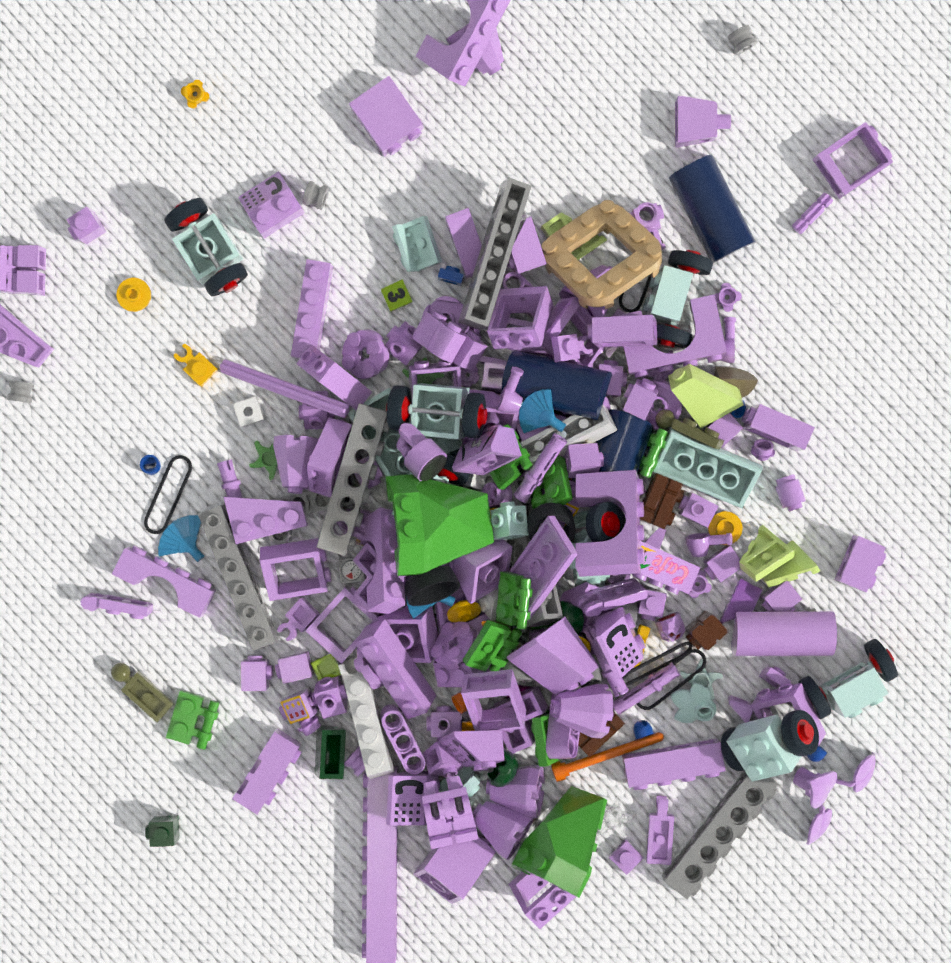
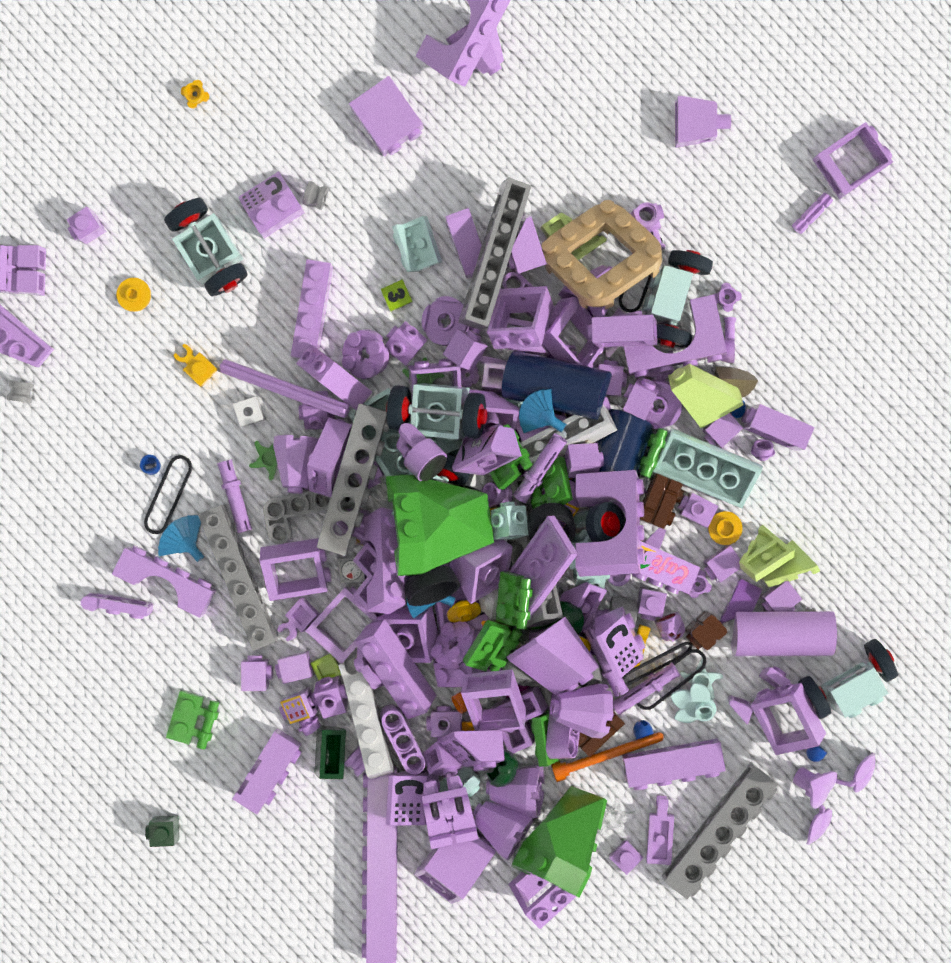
olive plate [111,663,175,722] -> none
lavender wing [223,497,308,544] -> none
lavender brick [412,311,466,363] -> none
blue plate [438,266,464,286] -> none
lavender bar [497,367,524,413] -> none
lavender plate [551,334,593,362] -> none
lavender hinge [576,578,648,618] -> none
olive plate [655,409,725,449] -> none
dark blue brick [669,154,756,263] -> none
lavender bar [685,533,732,557] -> none
light aqua brick [721,710,819,782] -> none
light grey wheel [727,25,758,55] -> none
lavender brick [775,474,806,512] -> none
lavender brick [834,535,886,593] -> none

